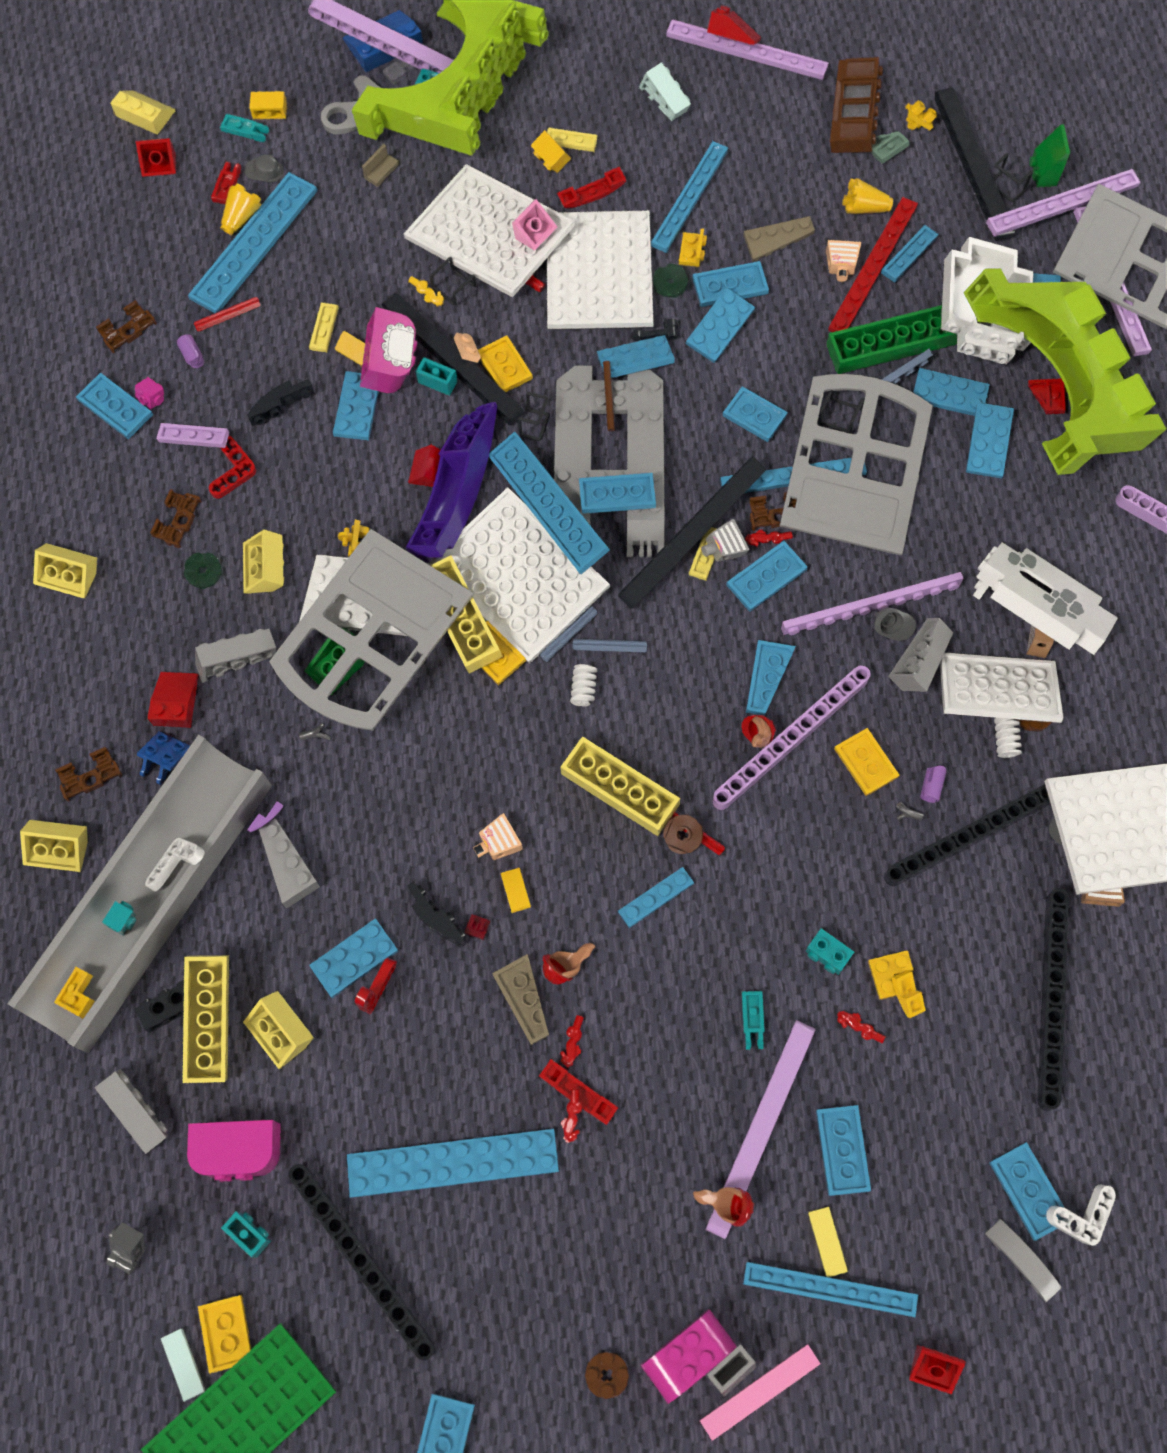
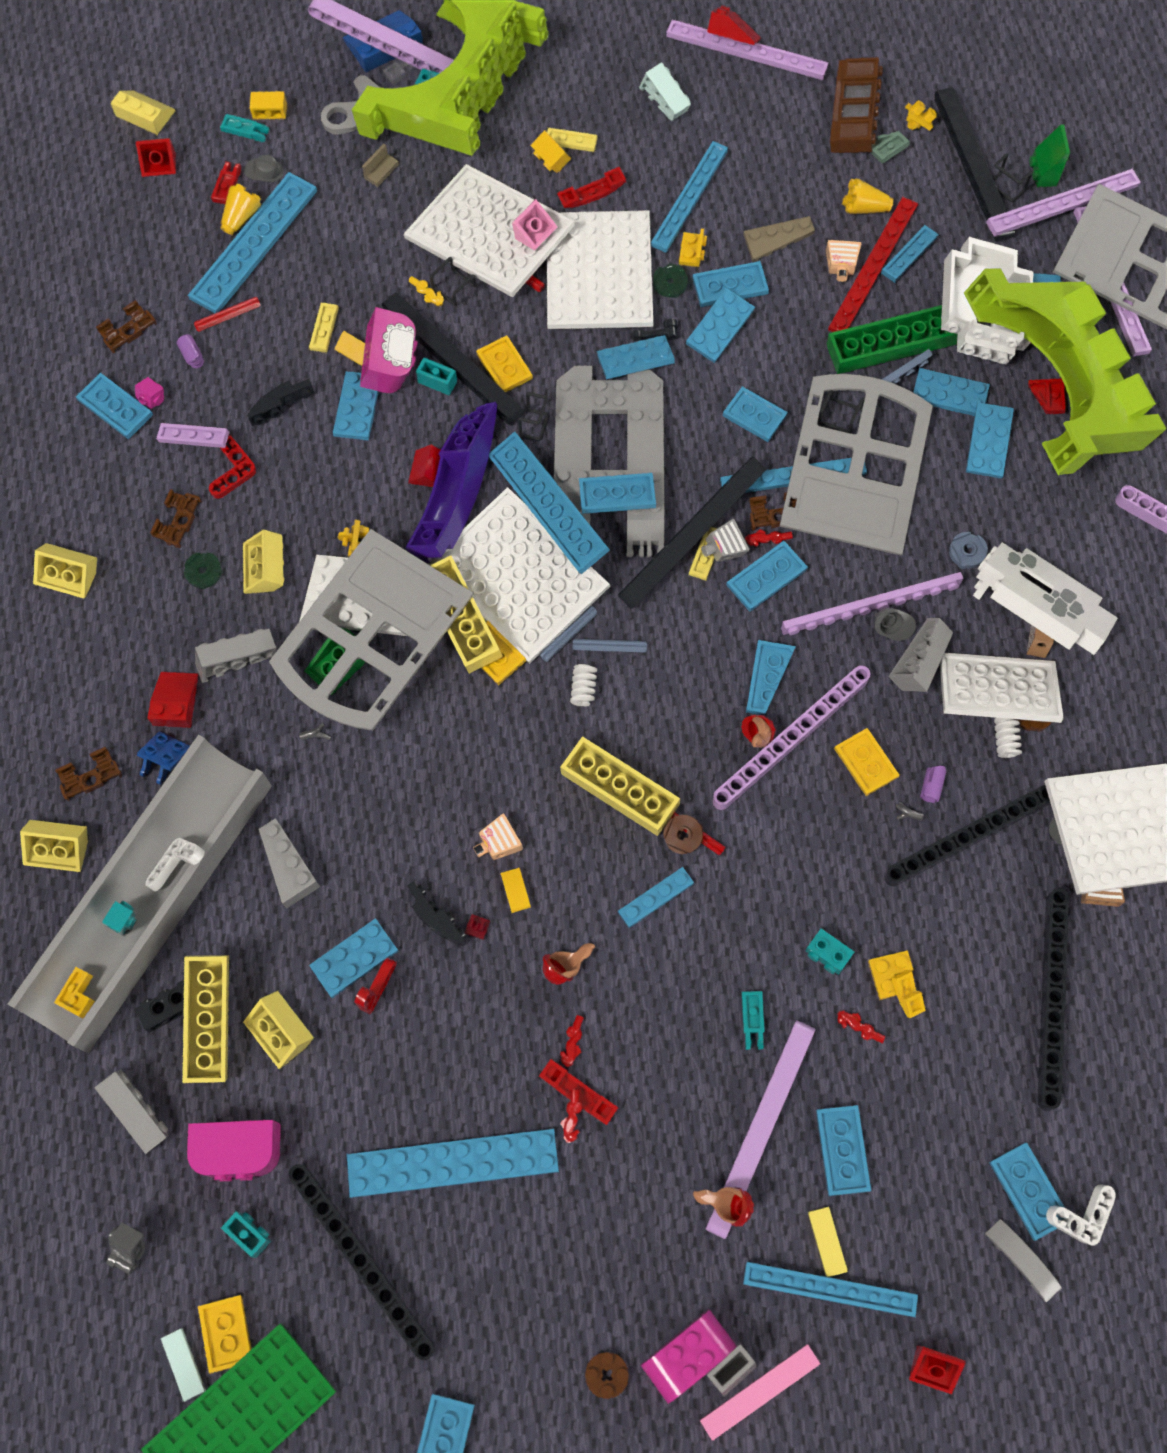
medium lavender slope [247,802,283,833] -> none
light nougat plate [454,332,481,363] -> none
dark tan wing [492,954,549,1046] -> none
reddish brown bar [603,361,615,431] -> none
none -> sand blue plate [949,532,988,569]

